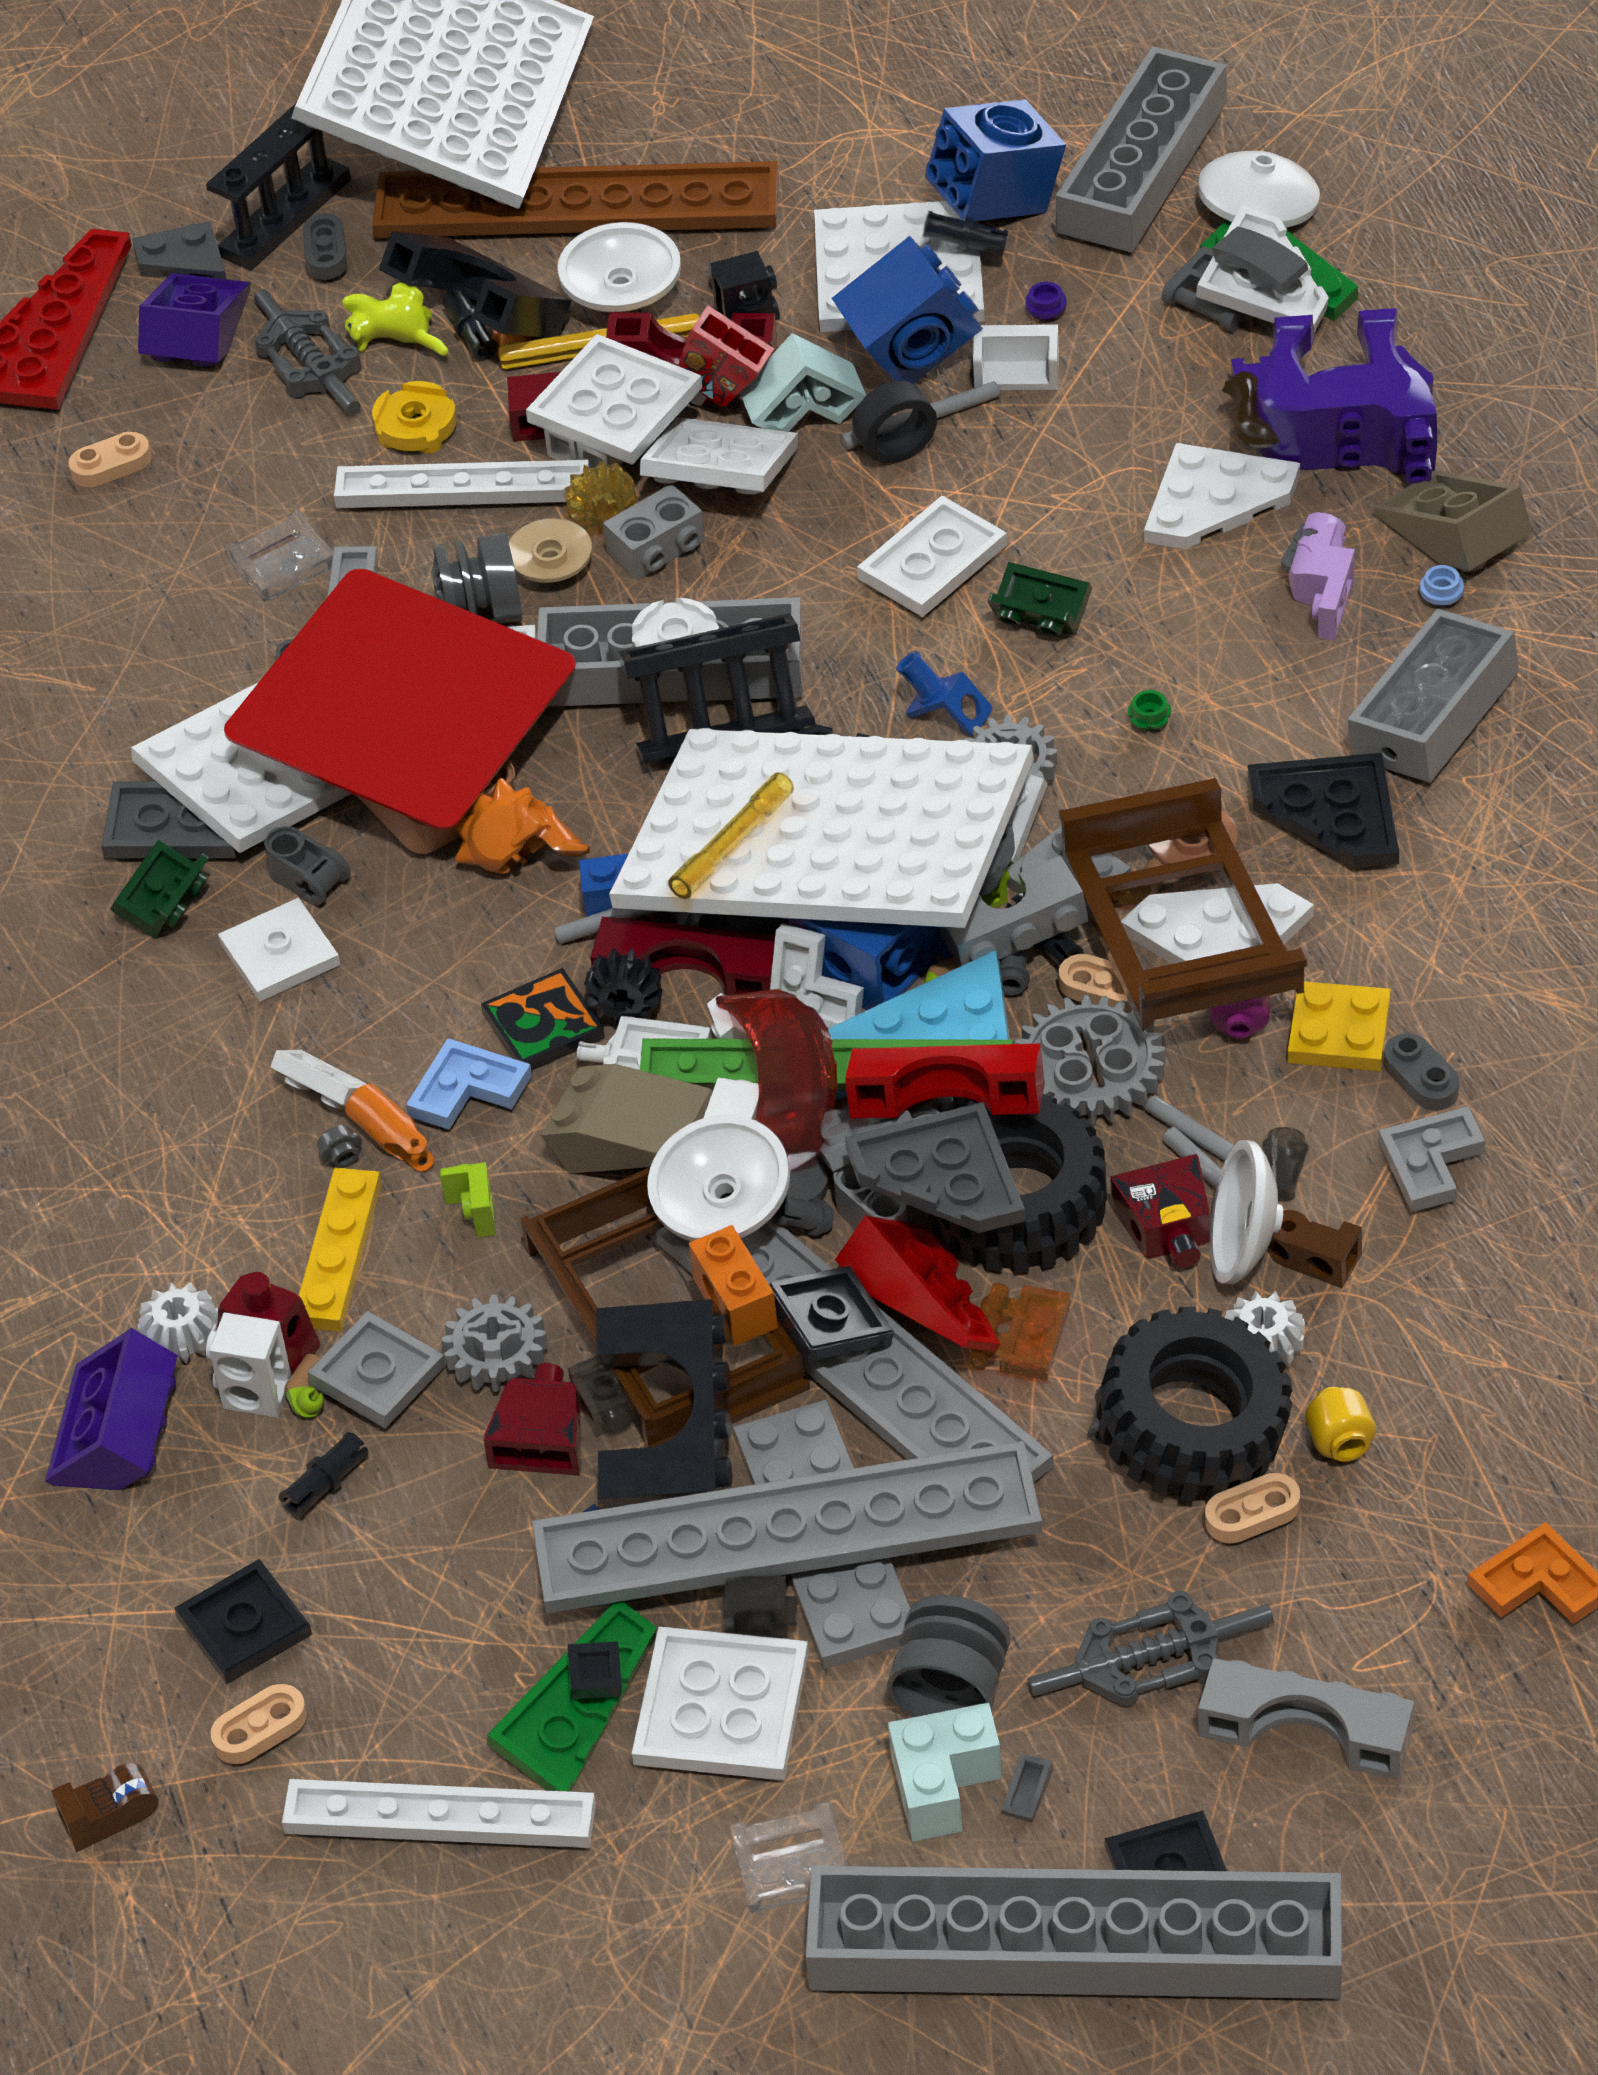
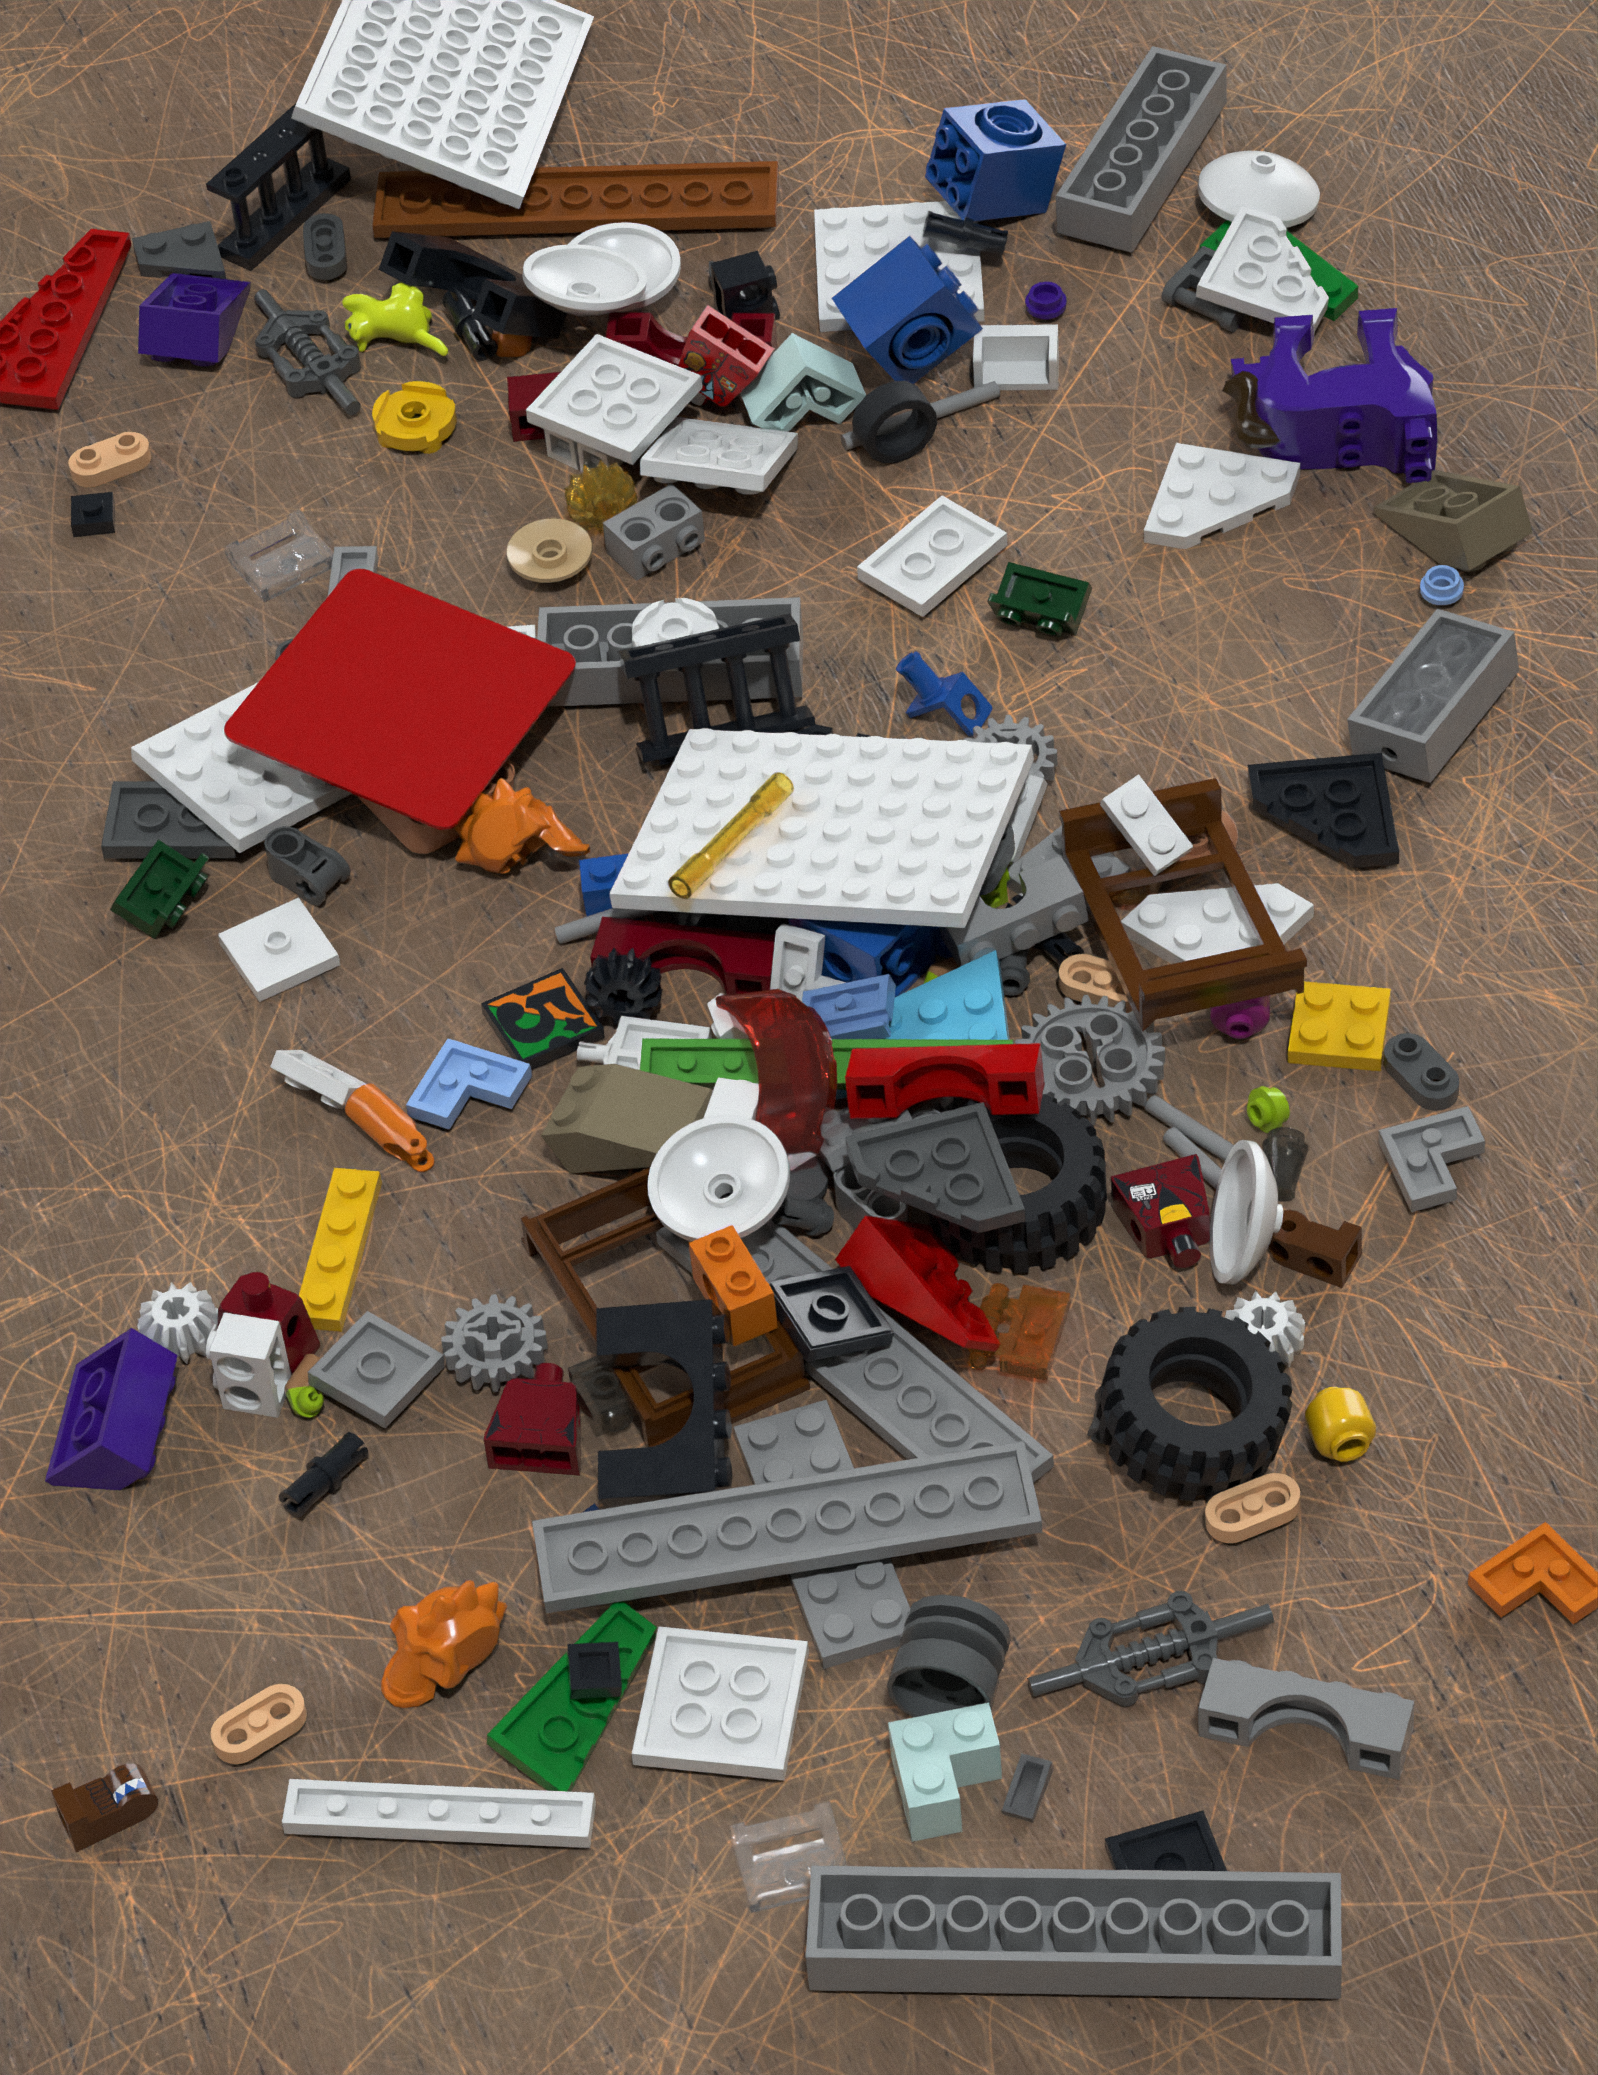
black tile [174,1559,312,1685] -> none
dark grey plate [317,1125,362,1168] -> none
white plate [334,460,590,508] -> none
dark grey wheel [431,532,523,624] -> none
lime bracket [440,1162,496,1238] -> none
yellow axle [498,313,699,370] -> none
clear smoke brick [723,1576,798,1638] -> none
green plate [1128,690,1172,731] -> none
dark grey slope [1212,226,1308,291] -> none
lavender plate [1281,512,1355,641] -> none
none -> black plate [71,492,115,537]
none -> orange head [381,1580,507,1708]
none -> white dish [522,244,647,316]
none -> medium blue plate [798,974,896,1039]
none -> white plate [1100,774,1193,876]
none -> lime plate [1247,1086,1290,1133]

